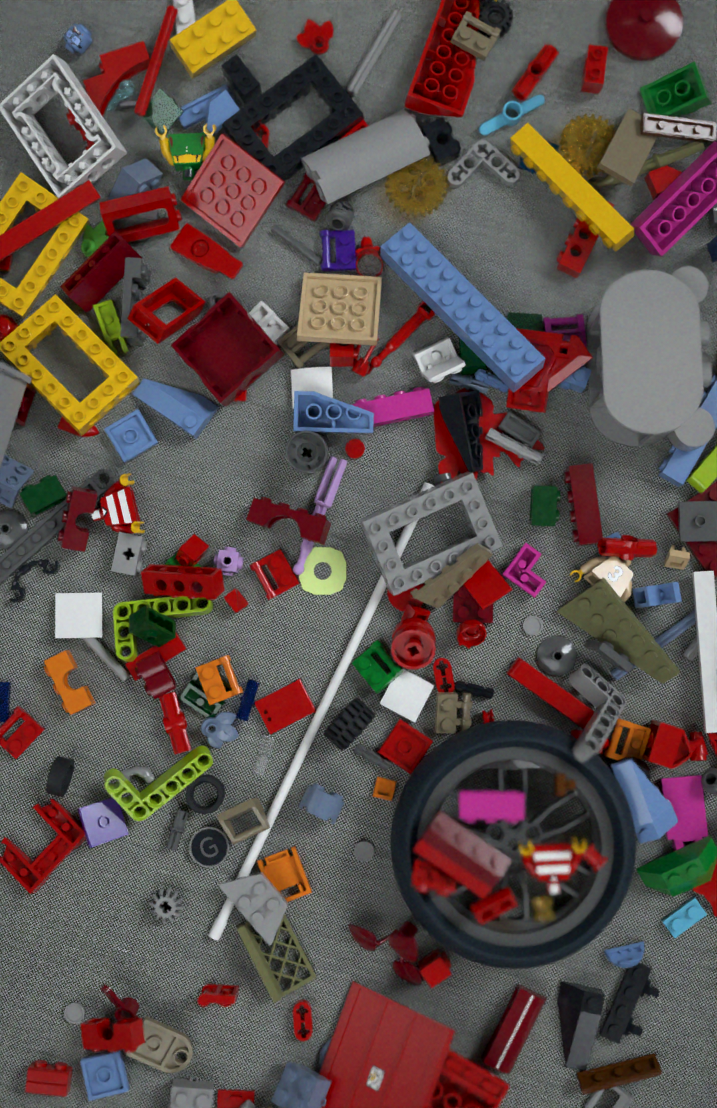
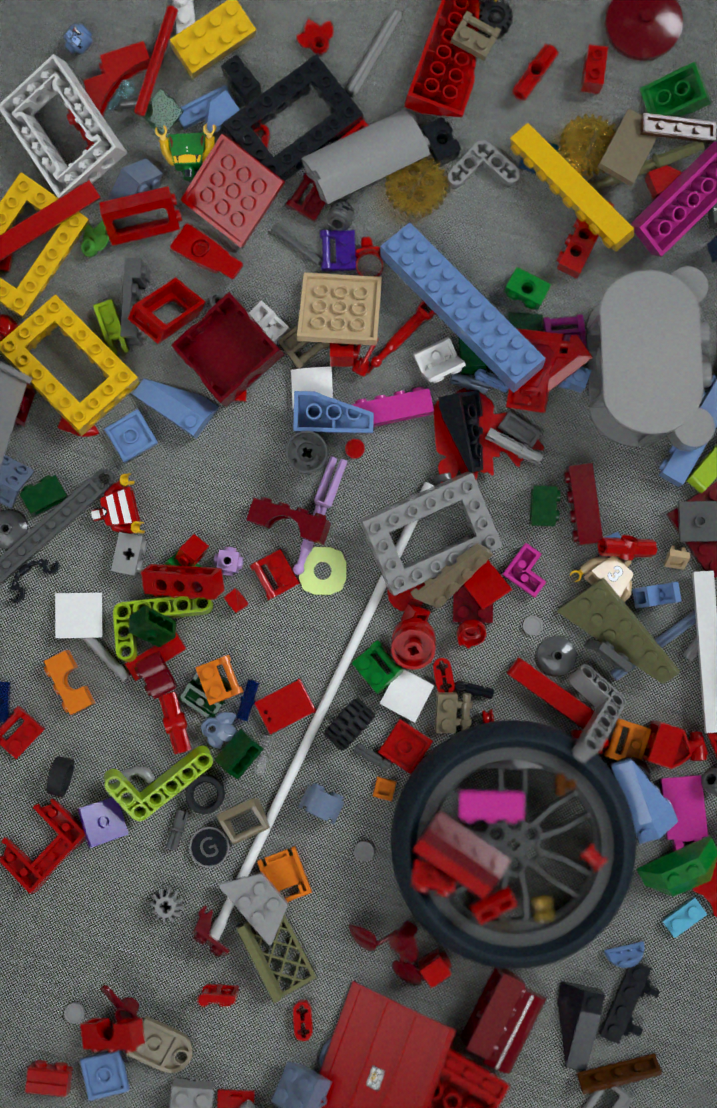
dark red arch [57,486,98,552] -> none
dark red brick [60,231,142,313] -> none
medium azure piece [479,95,545,135] -> none
torso [518,837,586,893] -> none
none -> dark red plate [191,906,230,957]
none -> dark green brick [215,728,264,780]
none -> dark red slope [460,967,526,1060]
none -> green brick [504,267,552,310]

